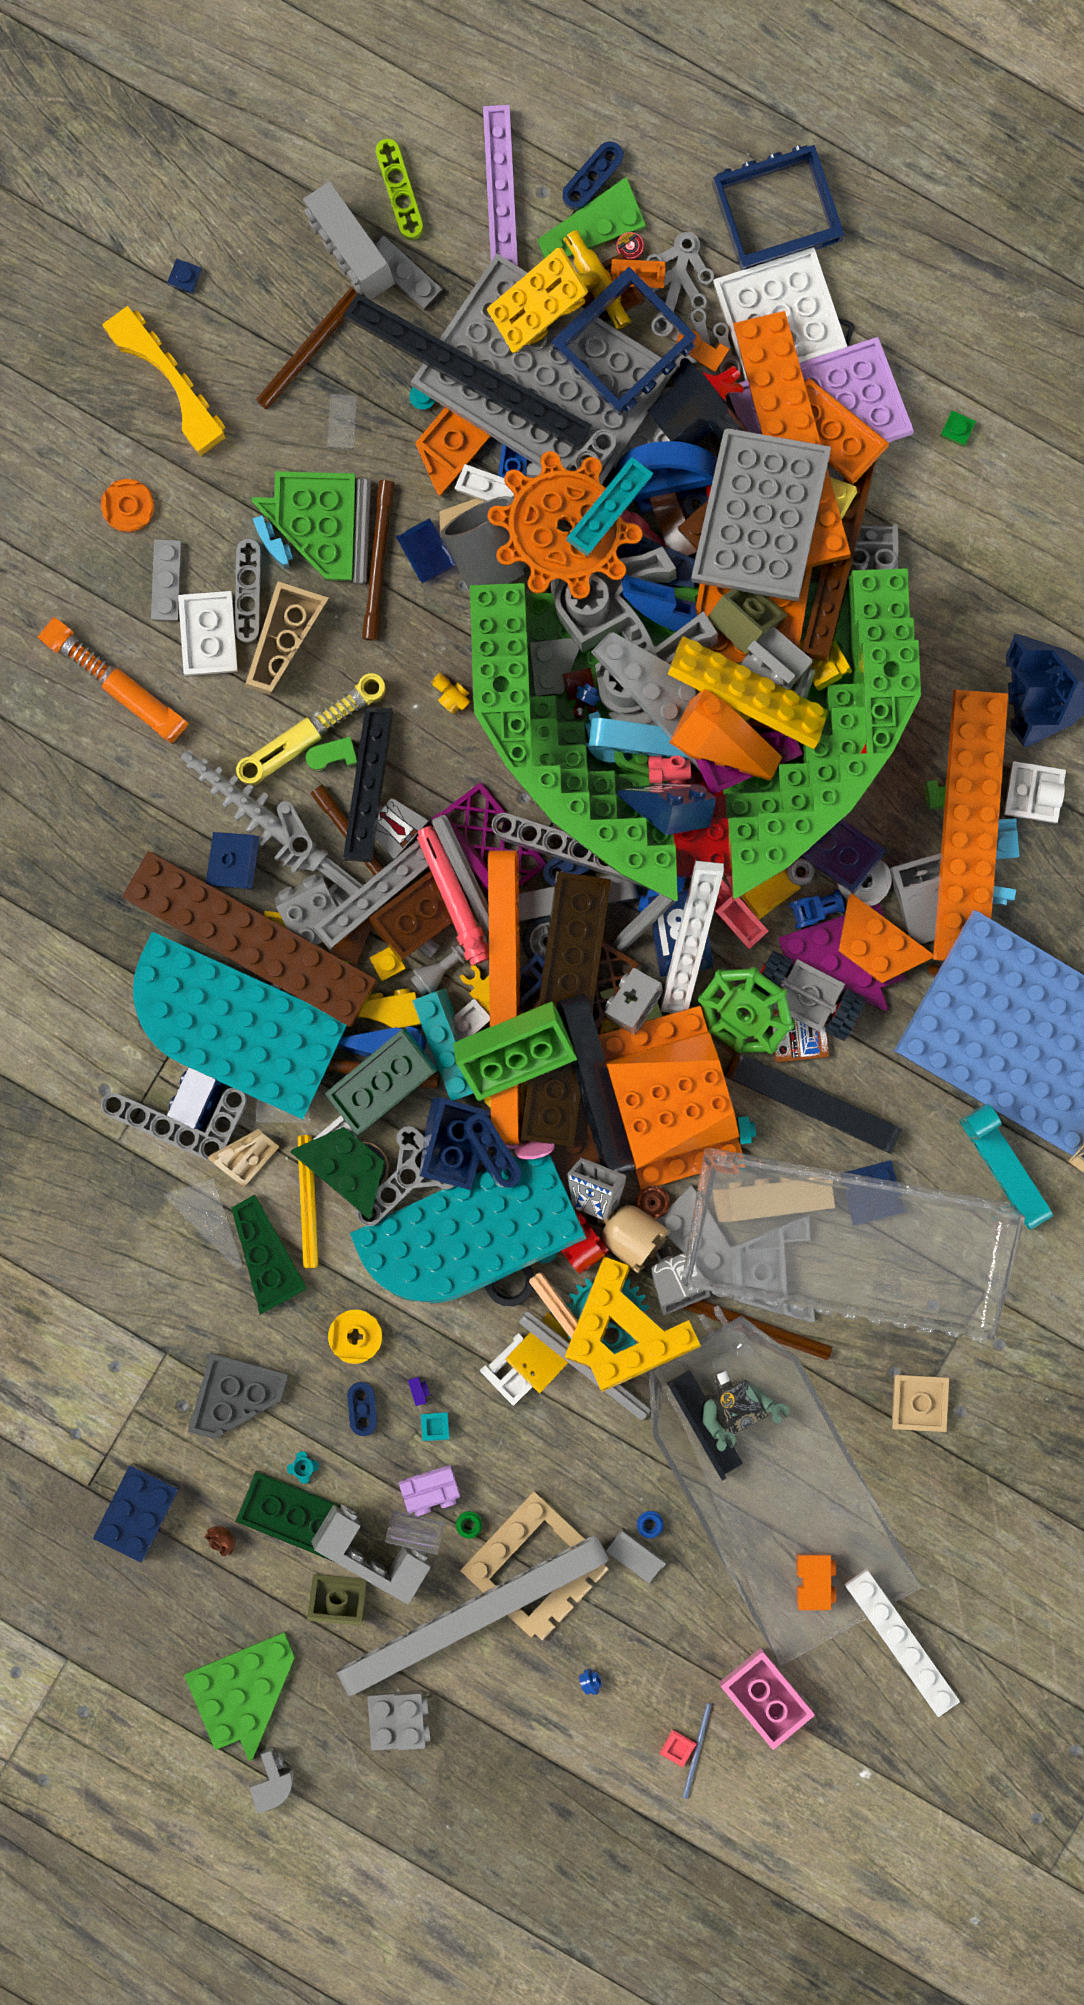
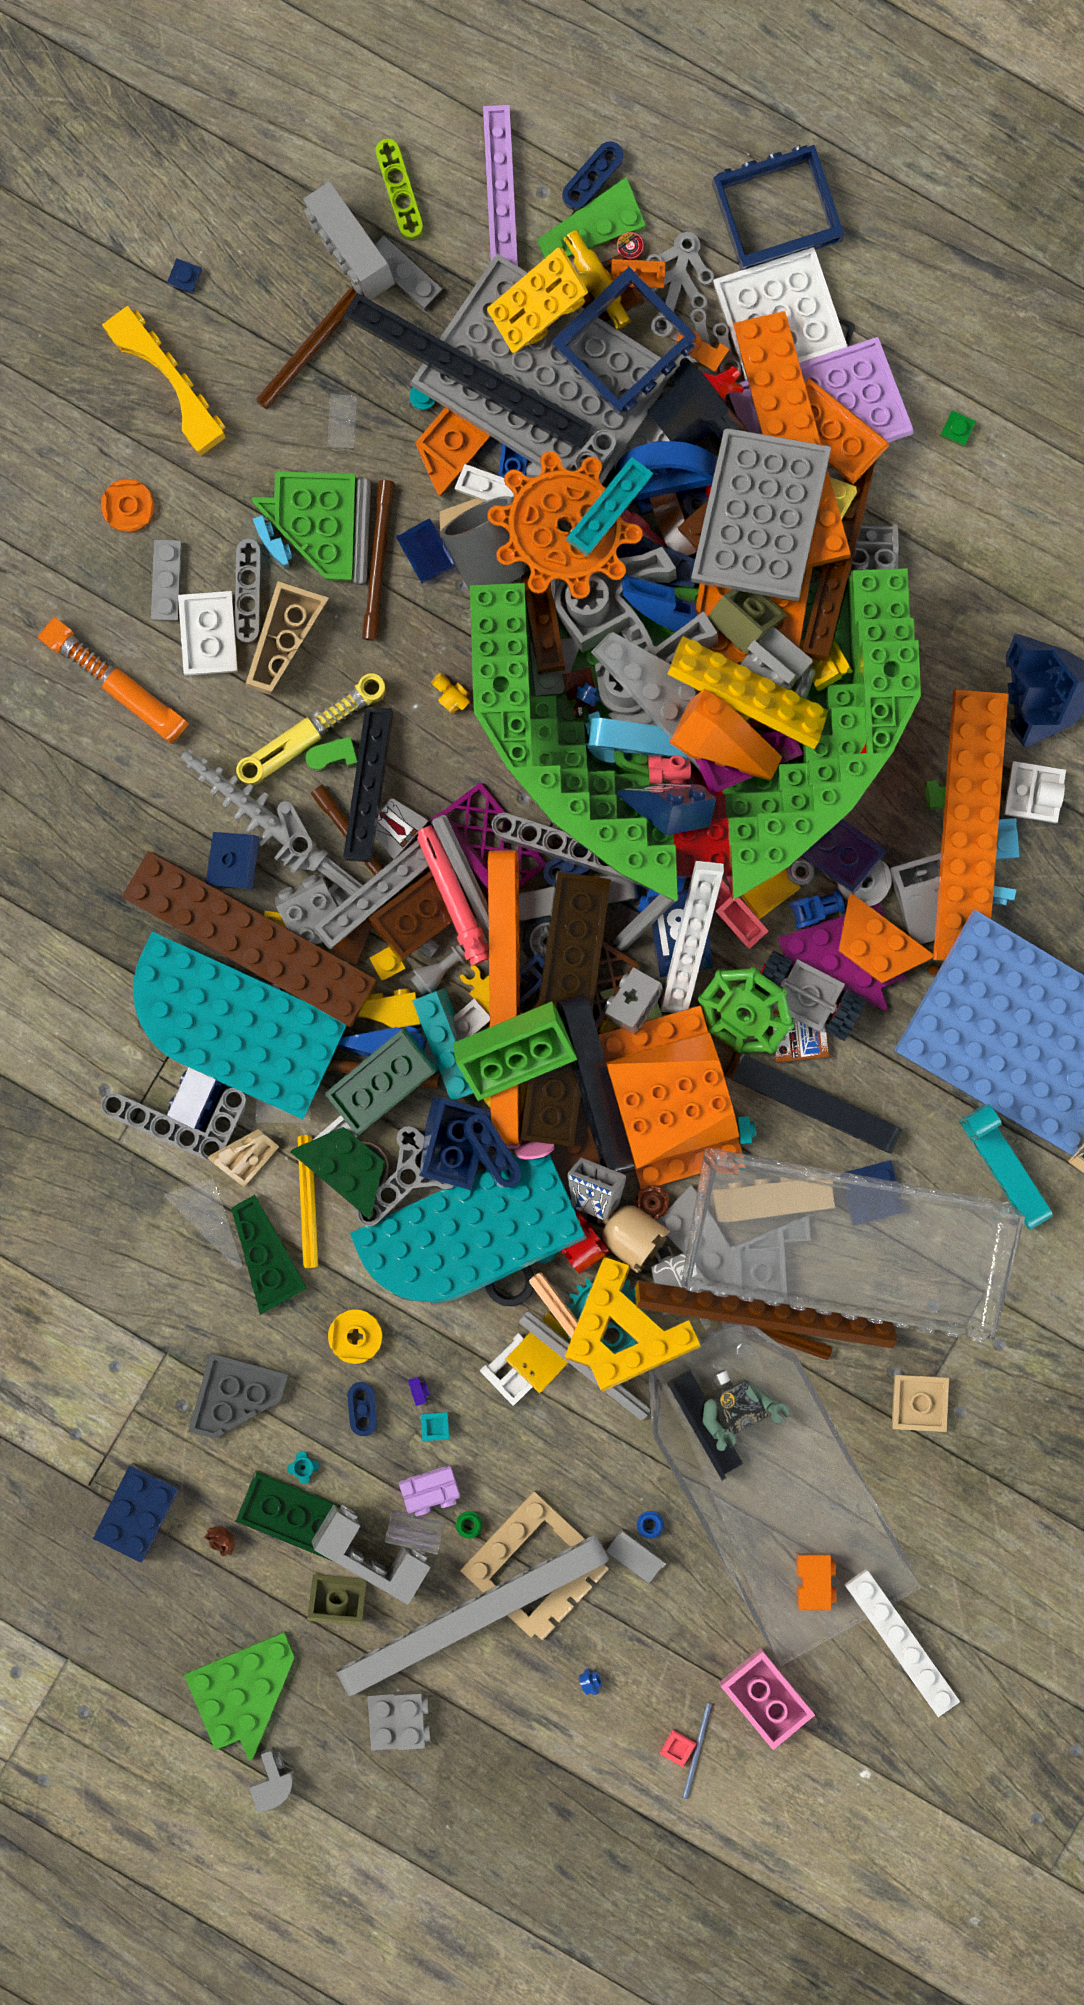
none -> reddish brown plate [522,571,565,674]
none -> reddish brown plate [635,1281,897,1348]

